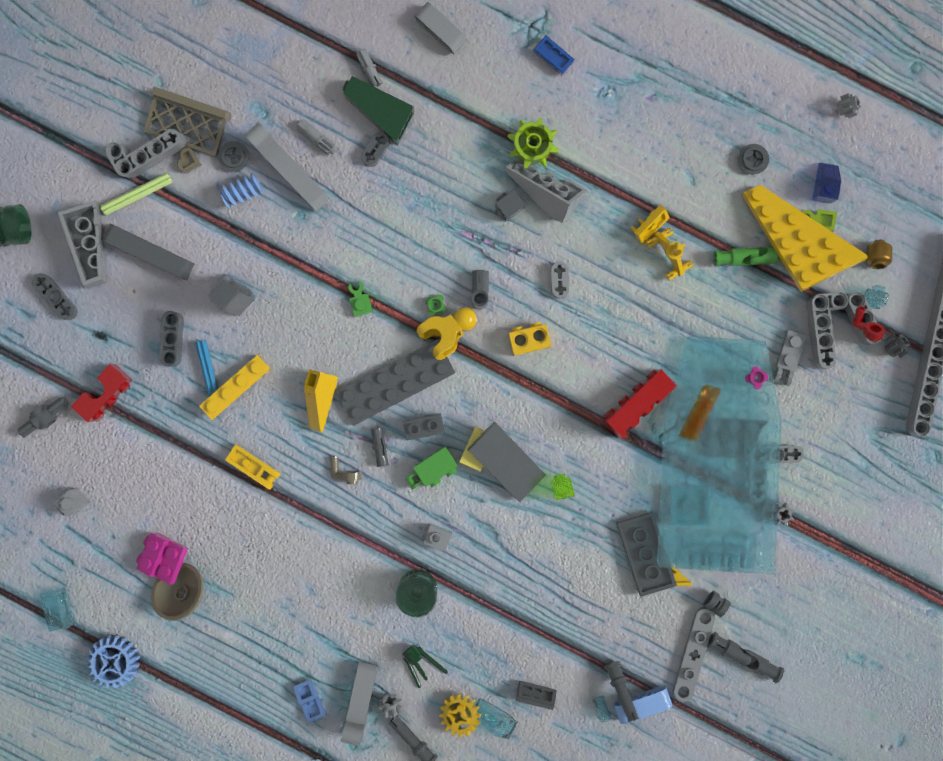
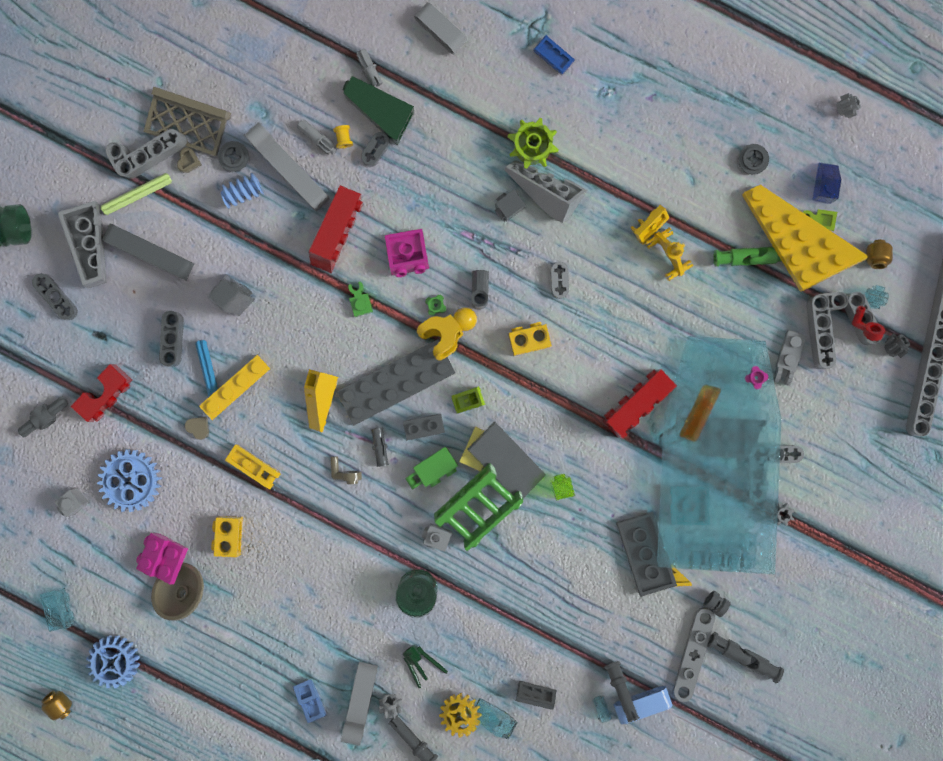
none -> pearl gold head [41,690,72,720]
none -> light blue gear [97,449,162,512]
none -> dark tan tile [185,417,209,440]
none -> yellow brick [211,516,243,558]
none -> red wedge [309,185,363,274]
none -> yellow bush [333,125,353,149]
none -> dark pink plate [385,229,429,278]
none -> bright green fence [434,463,523,551]
none -> lime slope [451,387,485,414]

